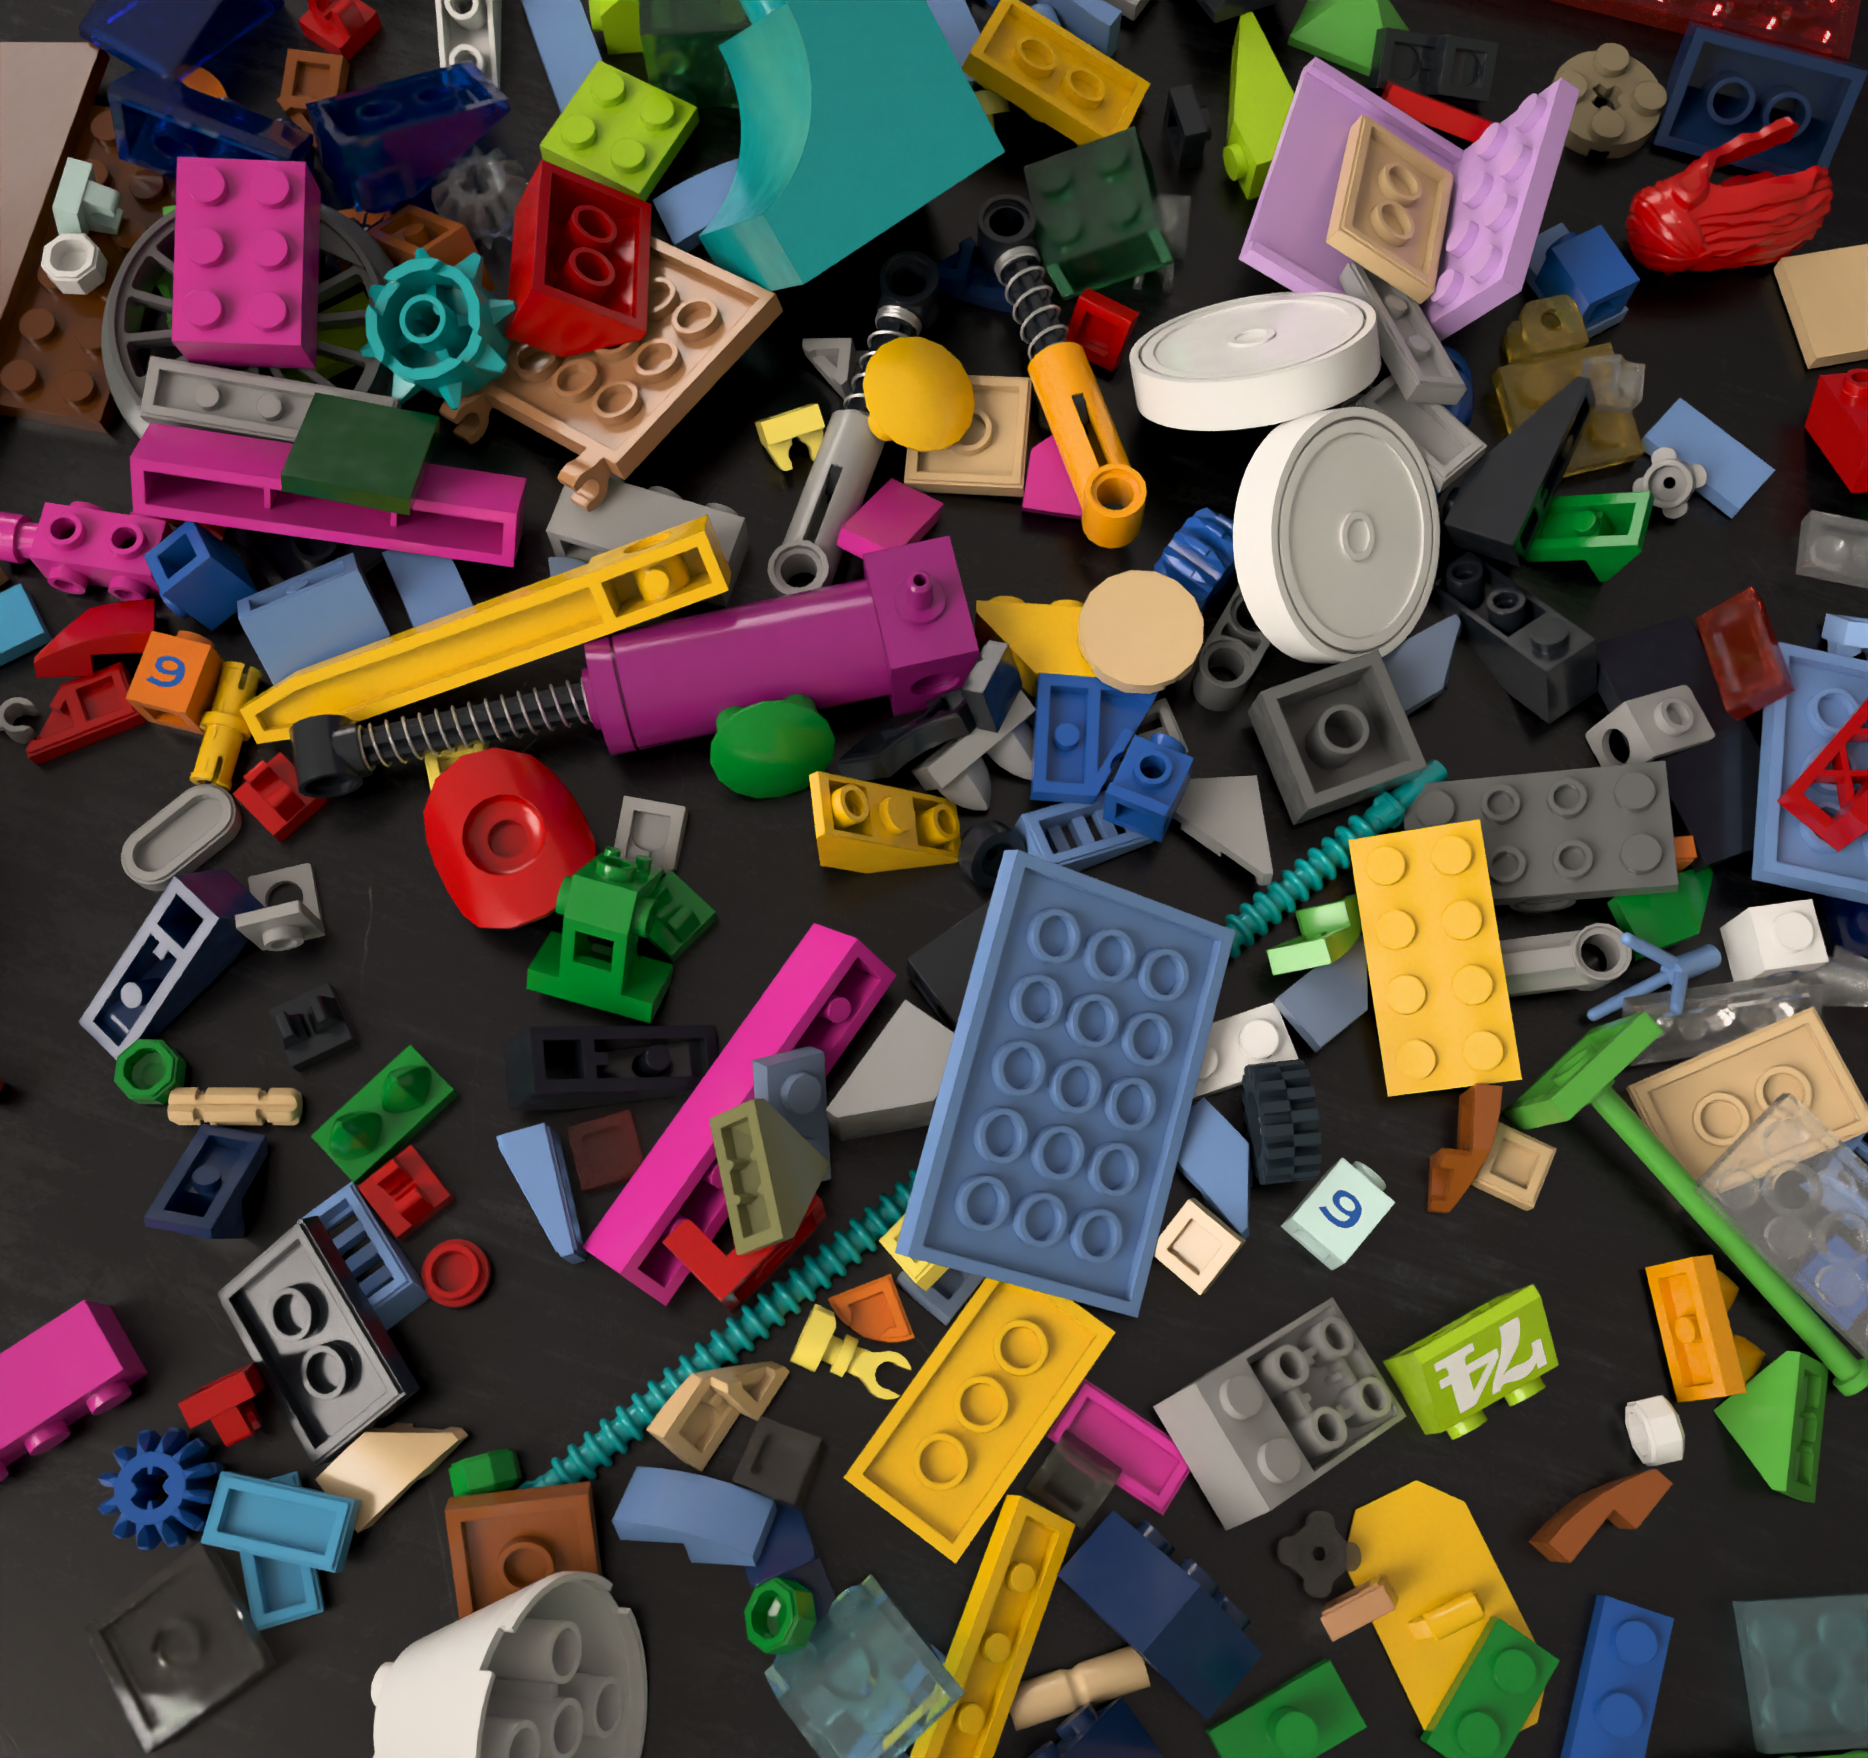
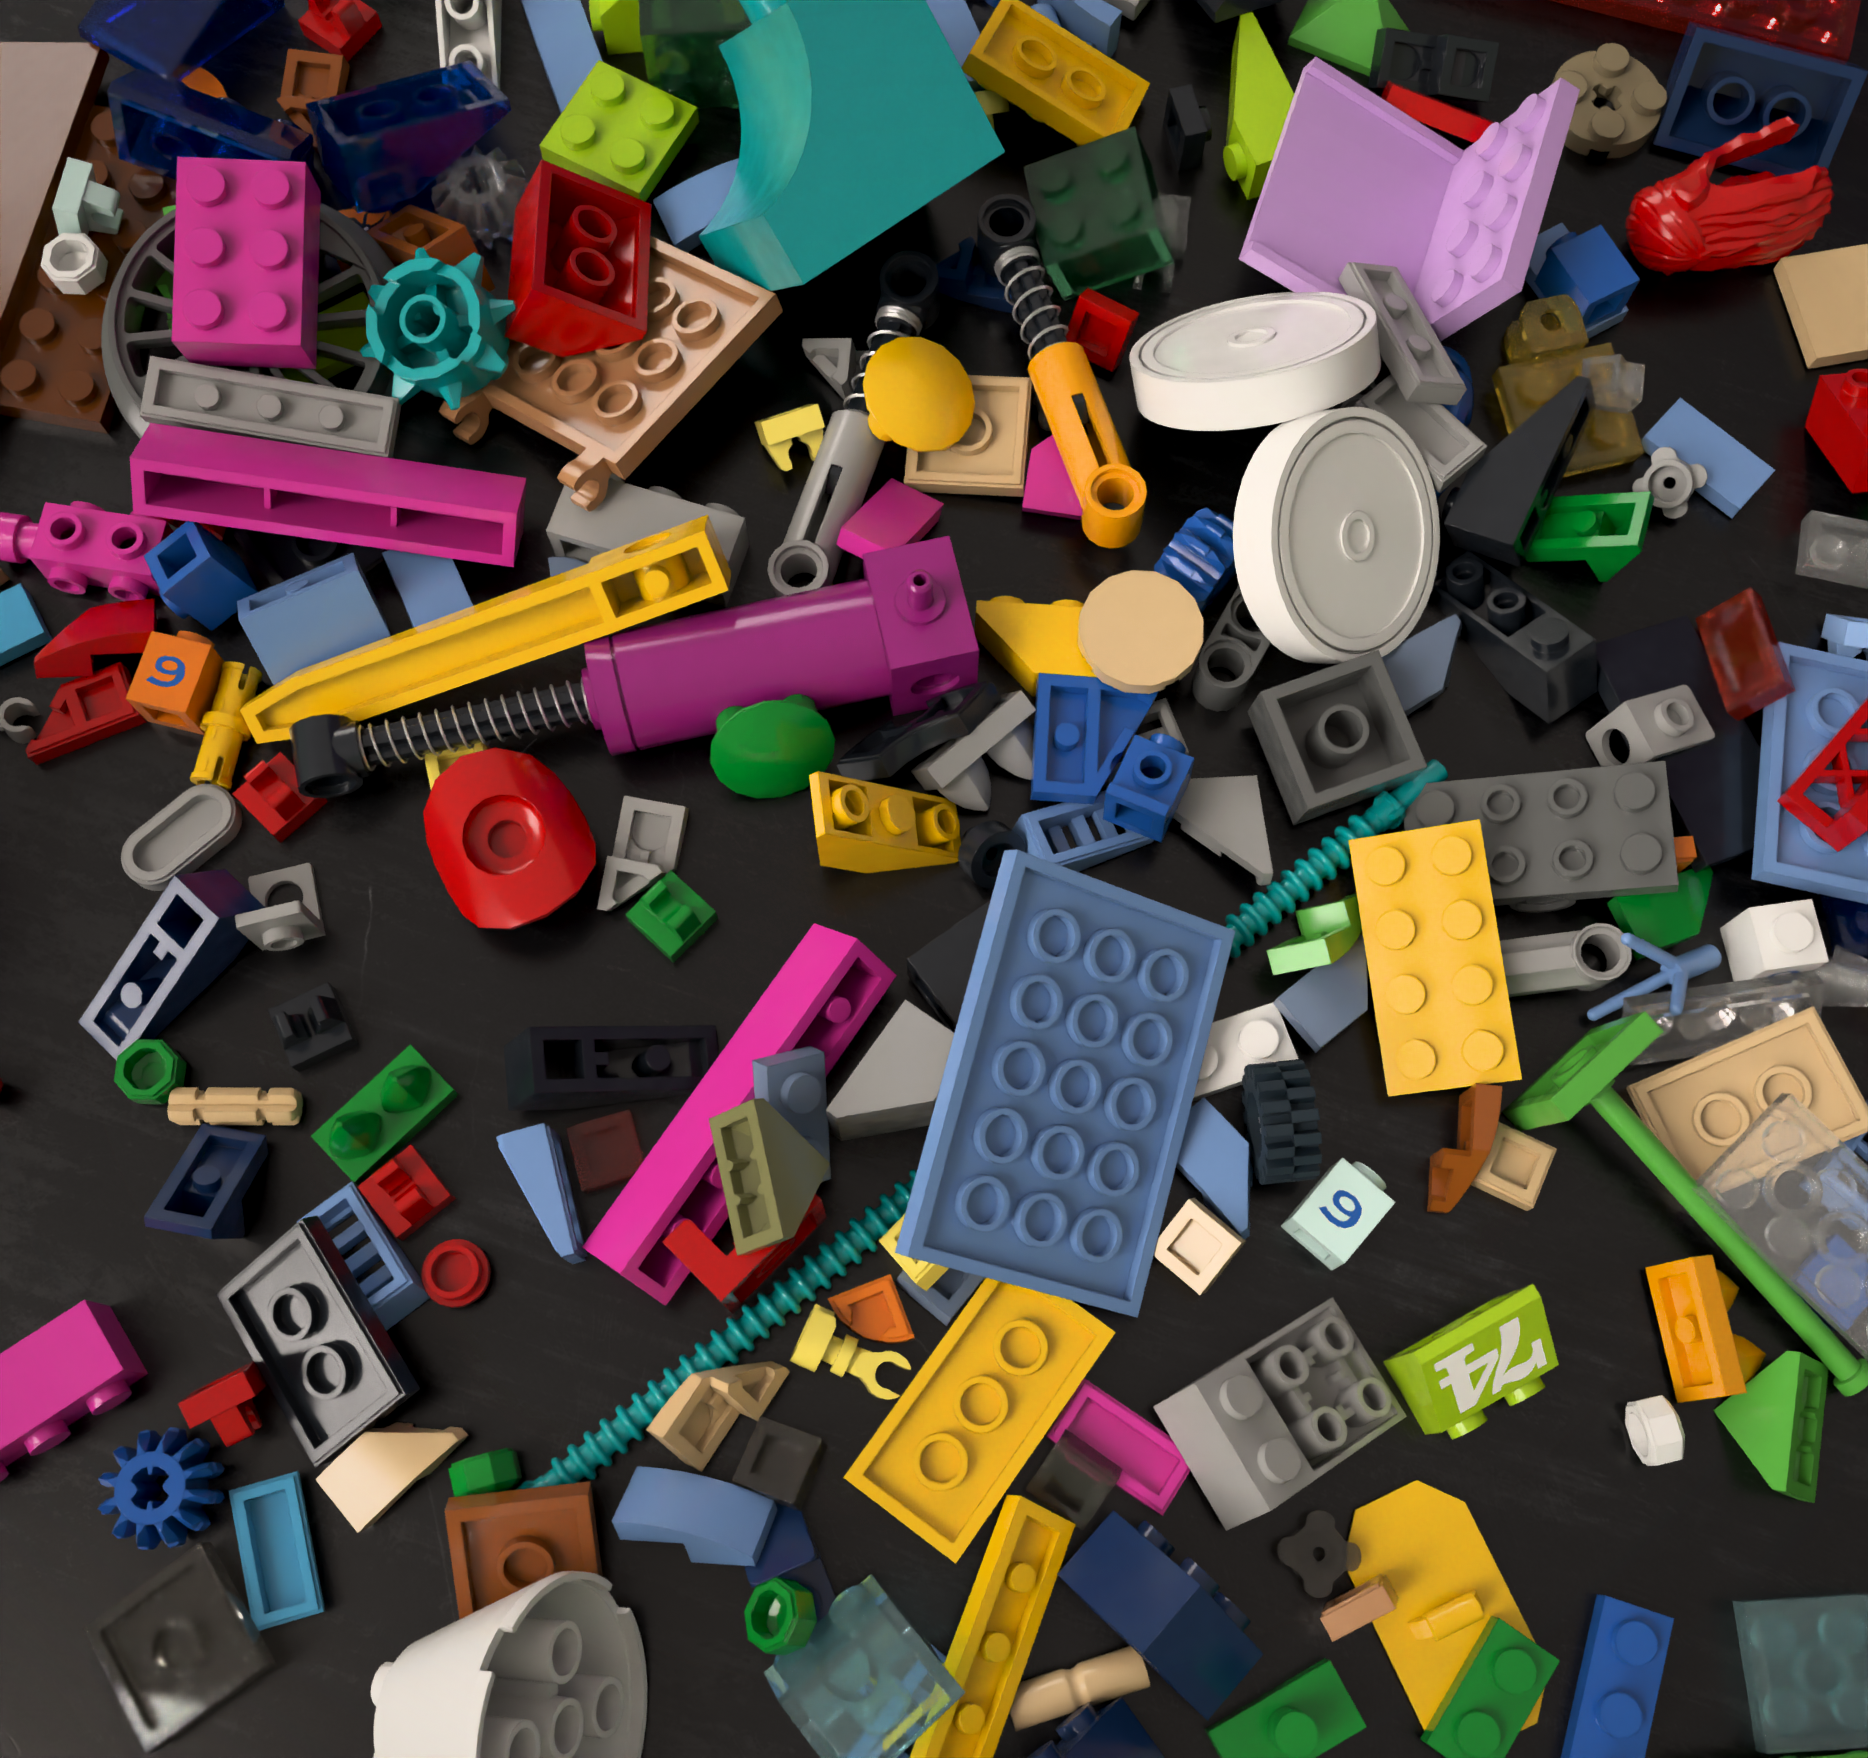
dark azure tile [201,1471,362,1573] -> none
dark green tile [280,392,440,516] -> none
green tile [526,846,673,1023] -> none
black tile [962,640,1023,733] -> none
tan tile [1326,114,1454,304] -> none
dark orange slope [1528,1469,1673,1563] -> none

